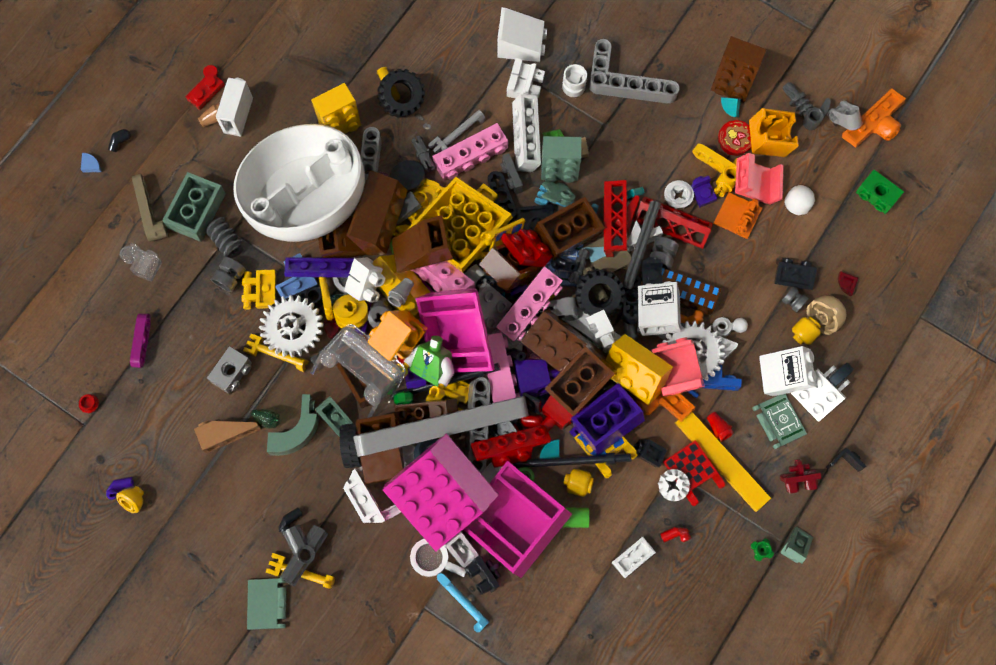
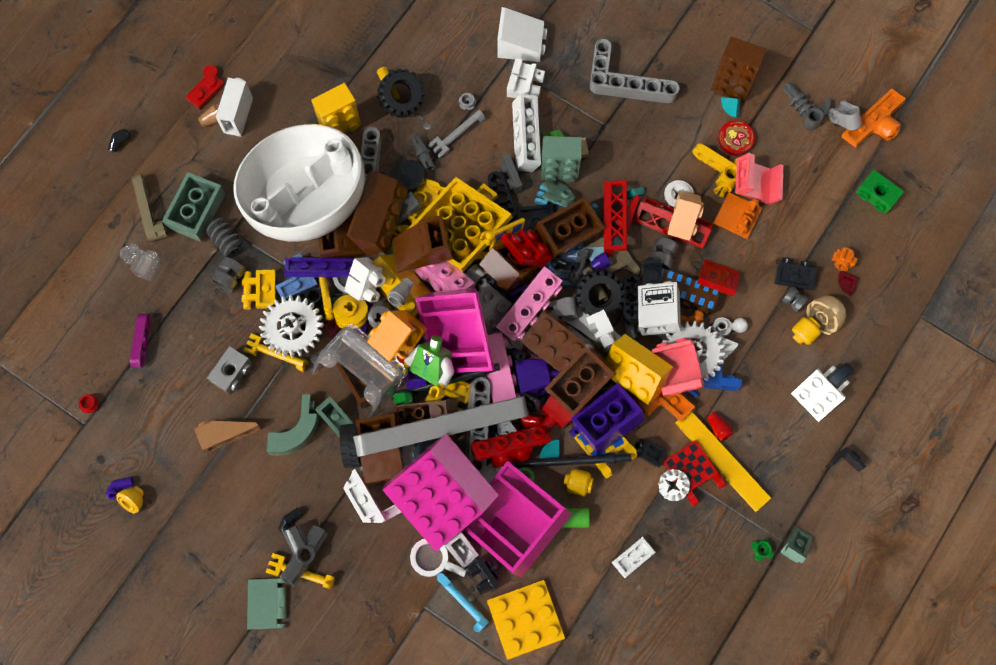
medium blue tile [81,153,101,172] -> none
clear green piece [250,409,280,429] -> none
bright pink brick [433,123,508,181] -> none
white wheel [562,64,587,97] -> none
dark grey axle [622,200,661,289] -> none
white slope [627,221,663,252] -> none
red arm [660,527,691,543] -> none
dark purple bracket [691,176,717,208] -> none
light orange piece [749,108,799,157] -> none
sand green piece [752,394,807,450] -> none
white brick [759,346,817,396] -> none
dark red hips [780,459,821,493] -> none
white hair [784,185,815,215] -> none
none -> light grey plate [458,93,476,110]
none -> yellow plate [487,580,565,660]
none -> dark purple hose [591,252,611,270]
none -> light nougat brick [668,190,704,241]
none -> red tile [697,259,740,296]
none -> orange gear [832,247,858,271]

